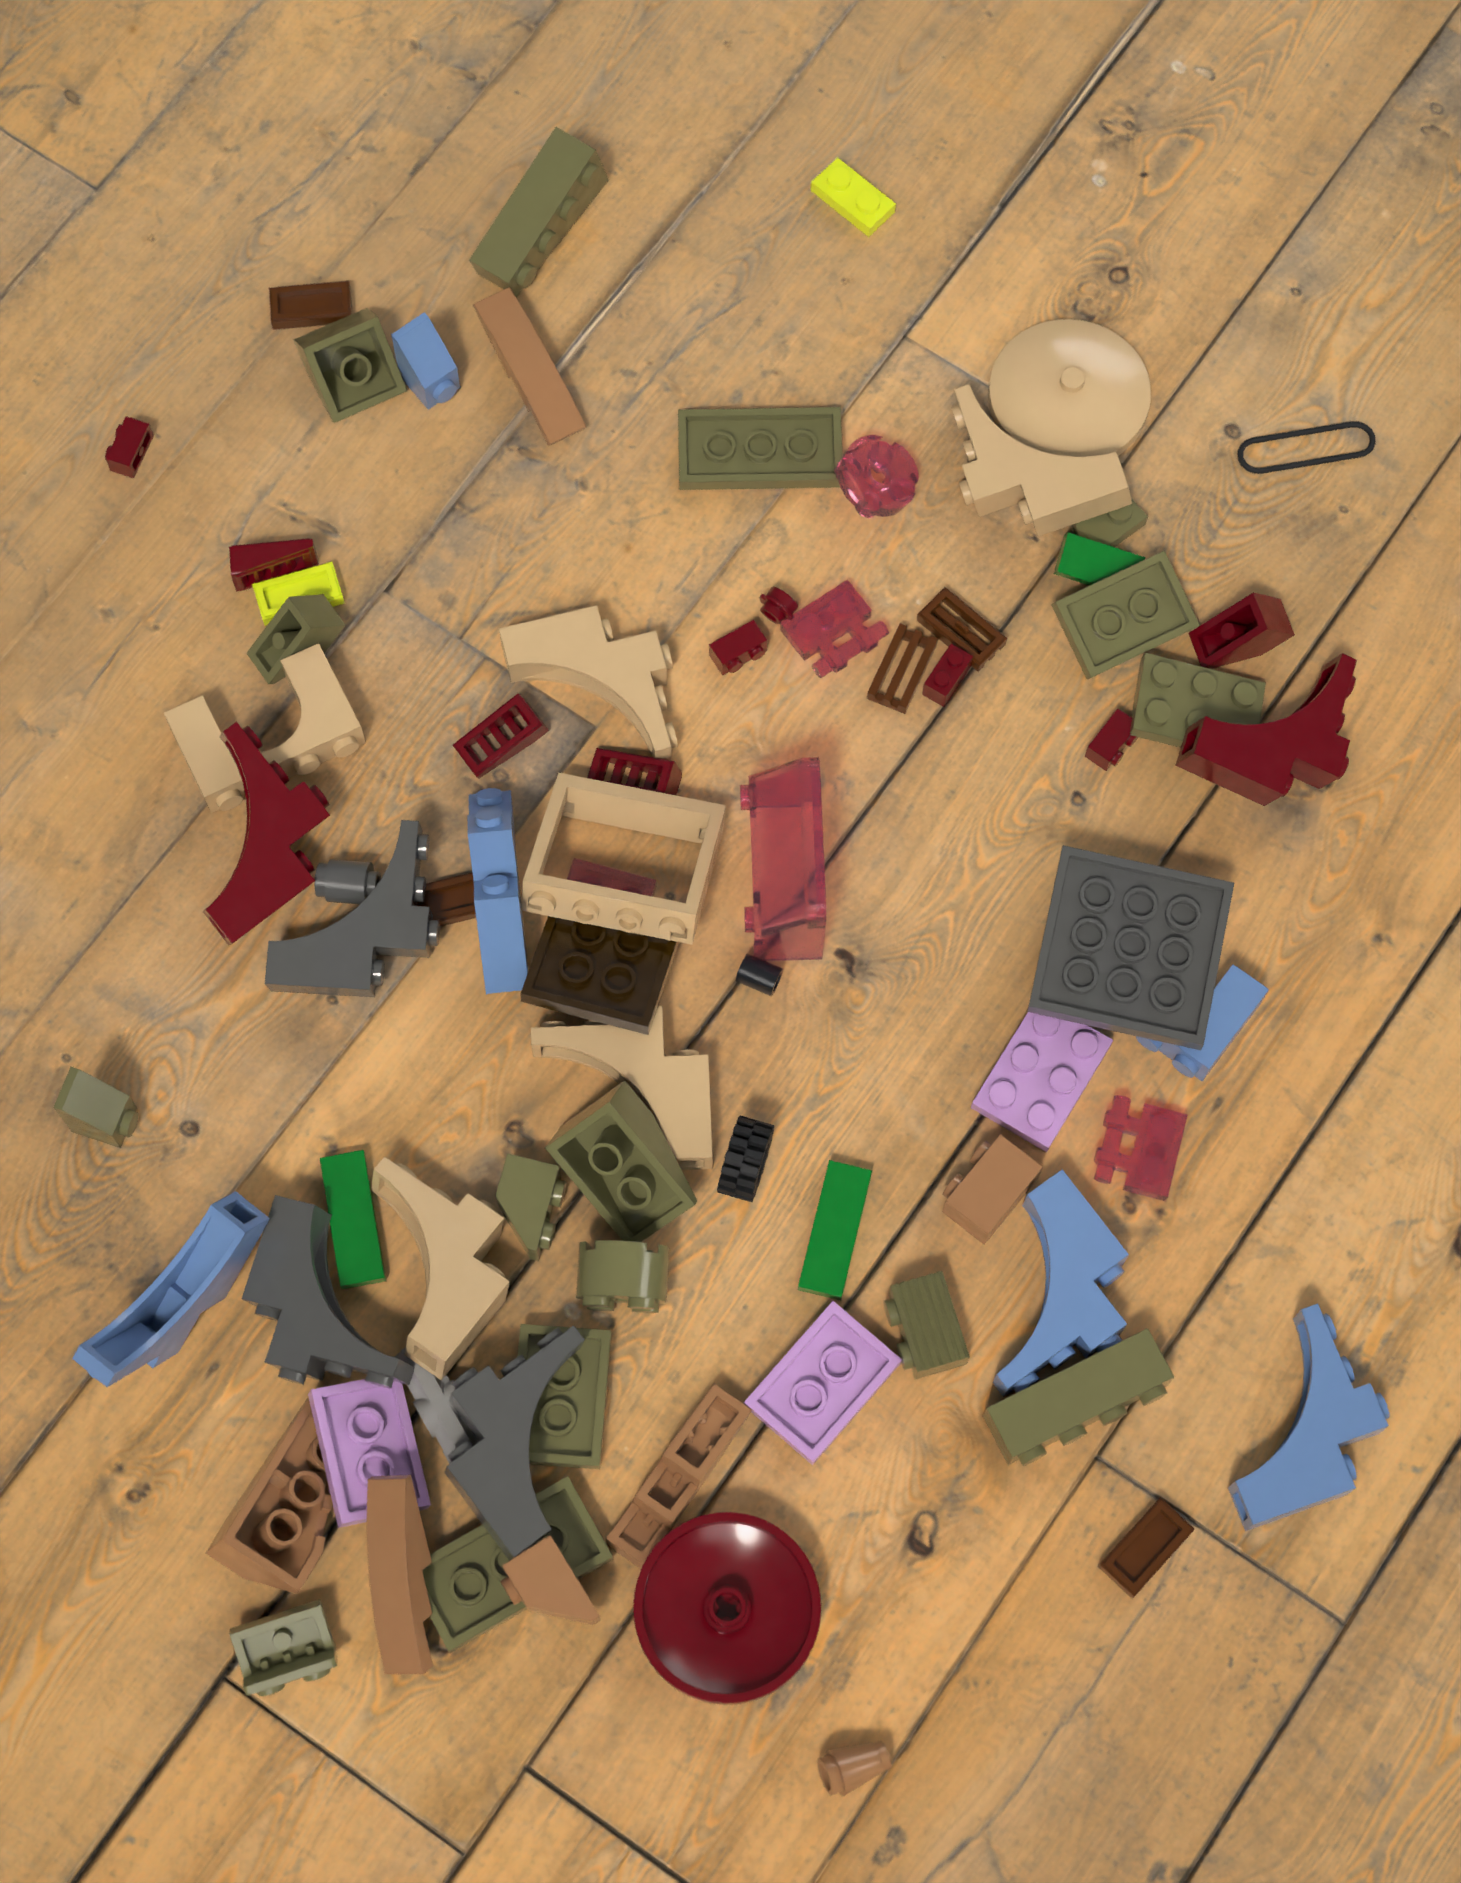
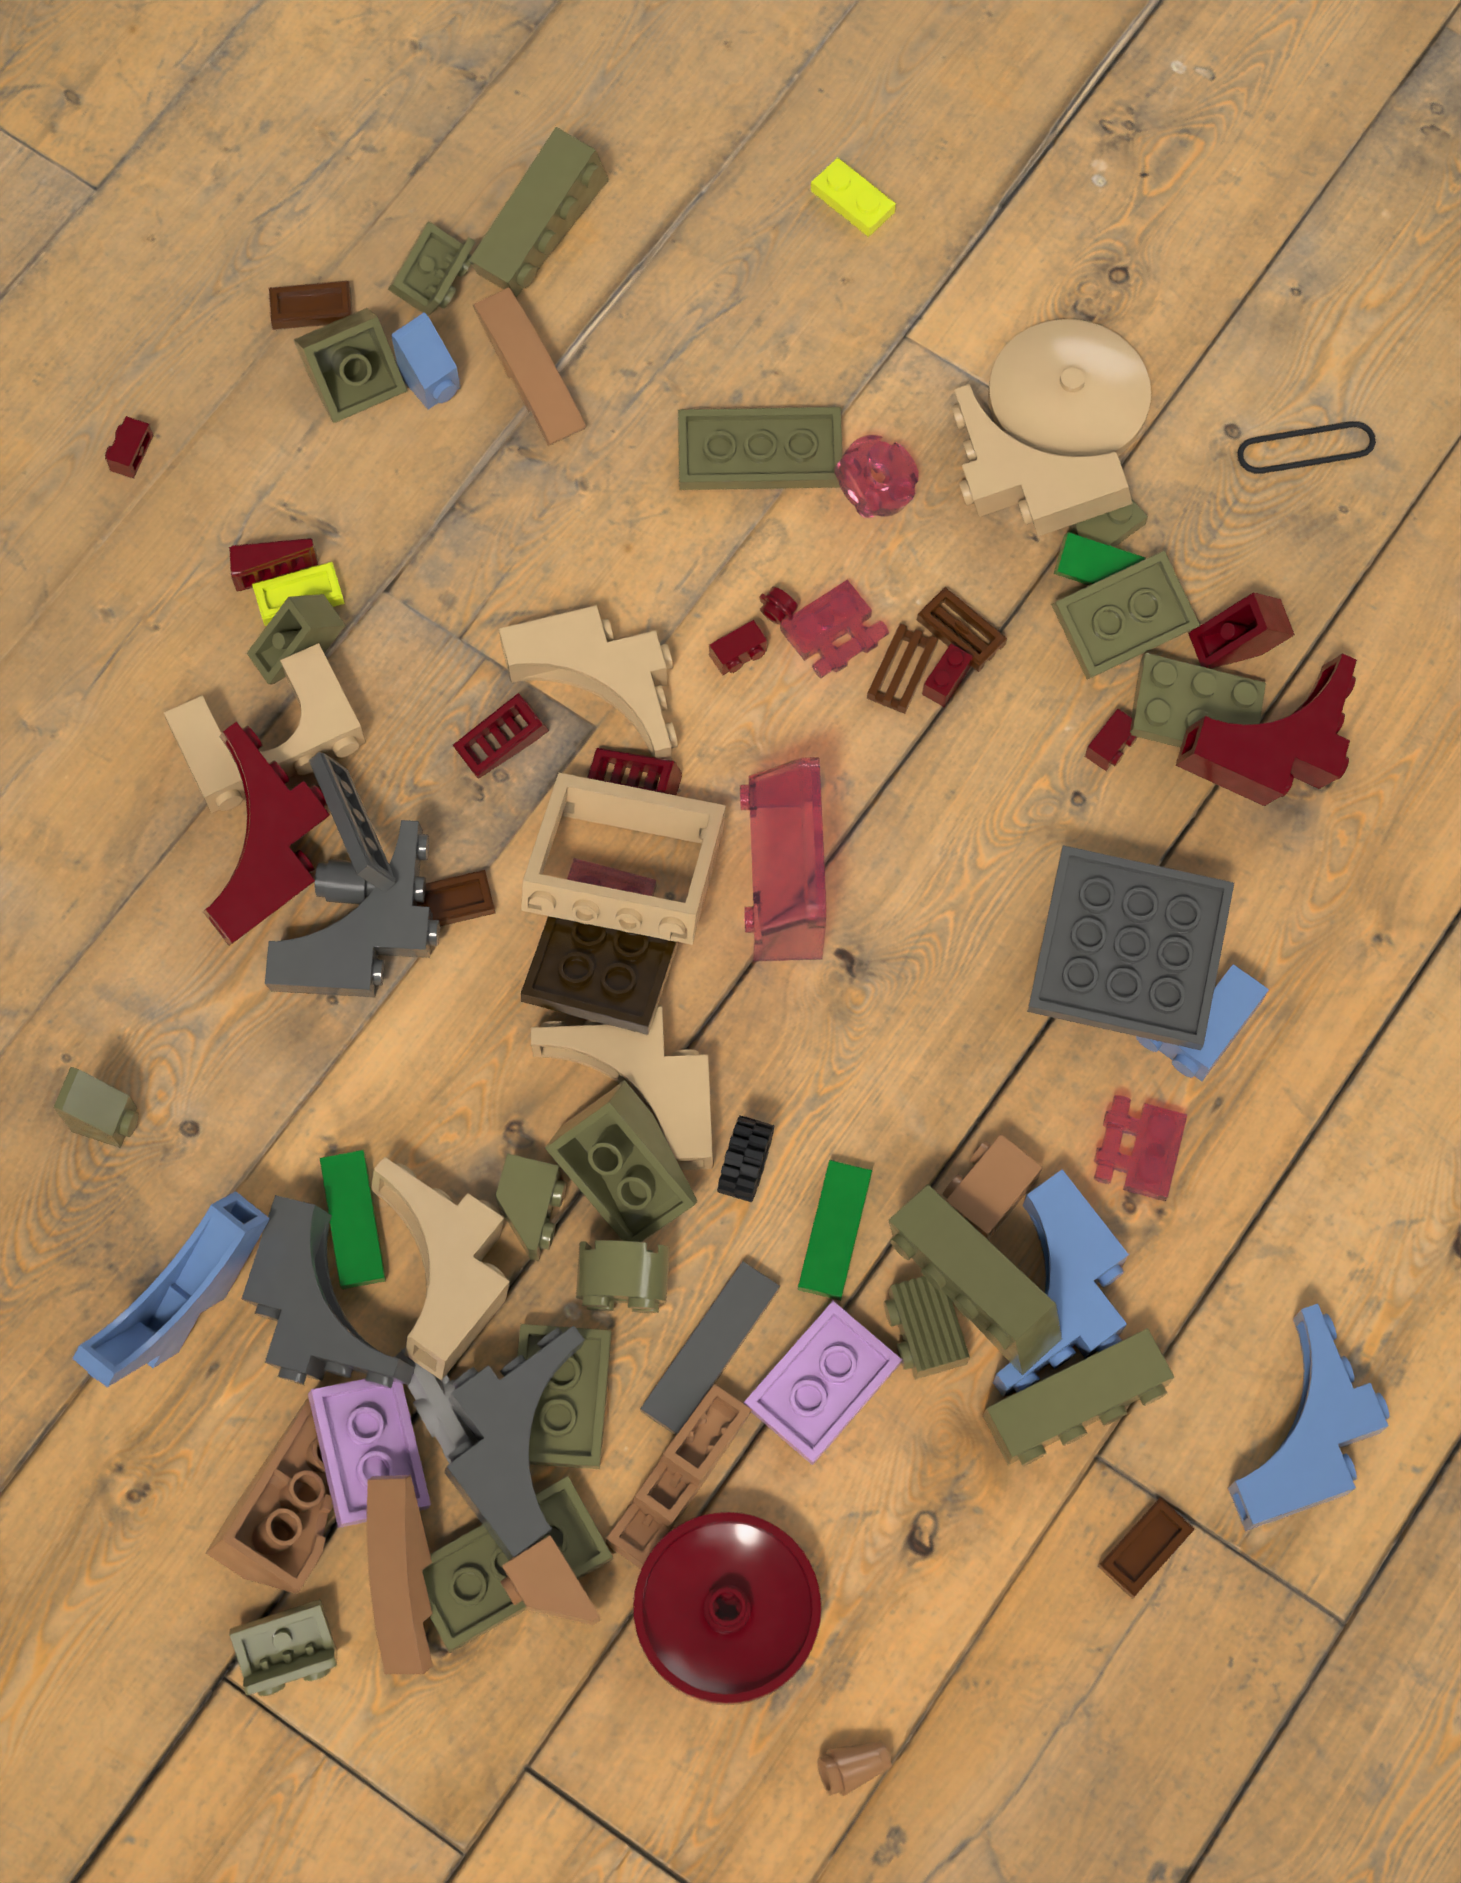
medium blue arch [467,788,528,994] -> none
black hinge [735,953,783,997] -> none
lavender plate [971,1012,1113,1152] -> none
none -> dark grey tile [309,751,396,893]
none -> olive bracket [388,221,476,316]
none -> dark grey tile [640,1261,780,1436]
none -> olive wedge [888,1185,1062,1375]

